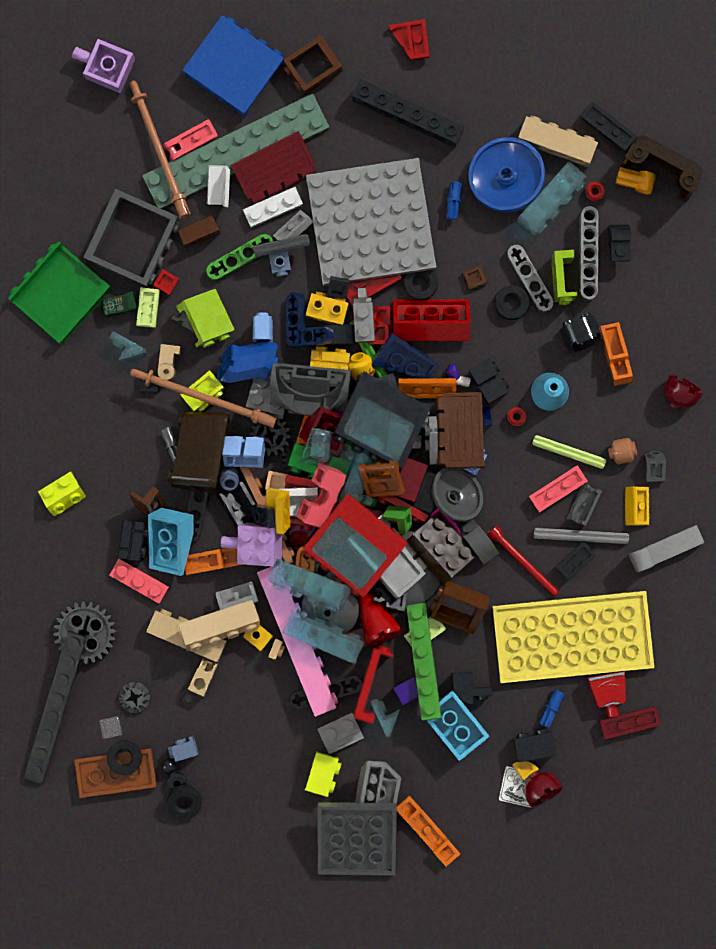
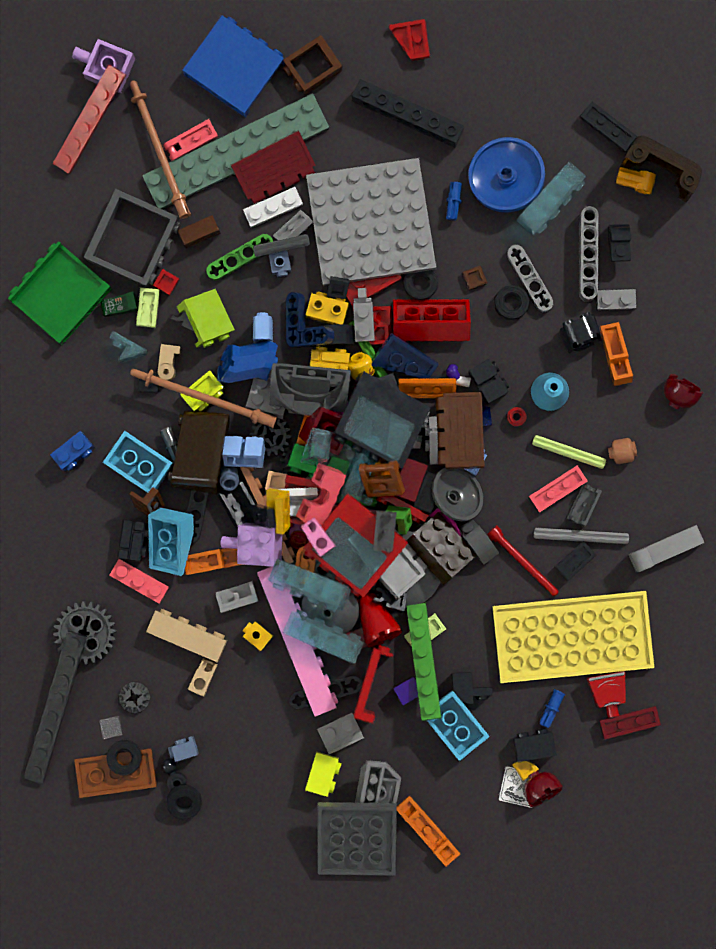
neon yellow bracket [38,471,86,516] -> none
tan brick [178,600,260,651] -> none
white panel [207,165,230,207] -> none
light nougat plate [268,639,285,660] -> none
clear light blue slope [370,698,400,737] -> none
reddish brown window [430,580,490,635] -> none
tan brick [518,116,598,167] -> none
lime panel [551,250,577,305] -> none
red plate [585,182,605,201] -> none
yellow slope [625,487,649,525] -> none
dark grey bracket [644,451,666,482] -> none
none -> blue brick [50,431,95,471]
none -> plate [53,65,126,173]
none -> medium azure brick [103,431,174,493]
none -> bright pink leg [301,518,336,556]
none -> dark grey hinge [373,510,397,552]
none -> light grey plate [597,289,636,310]

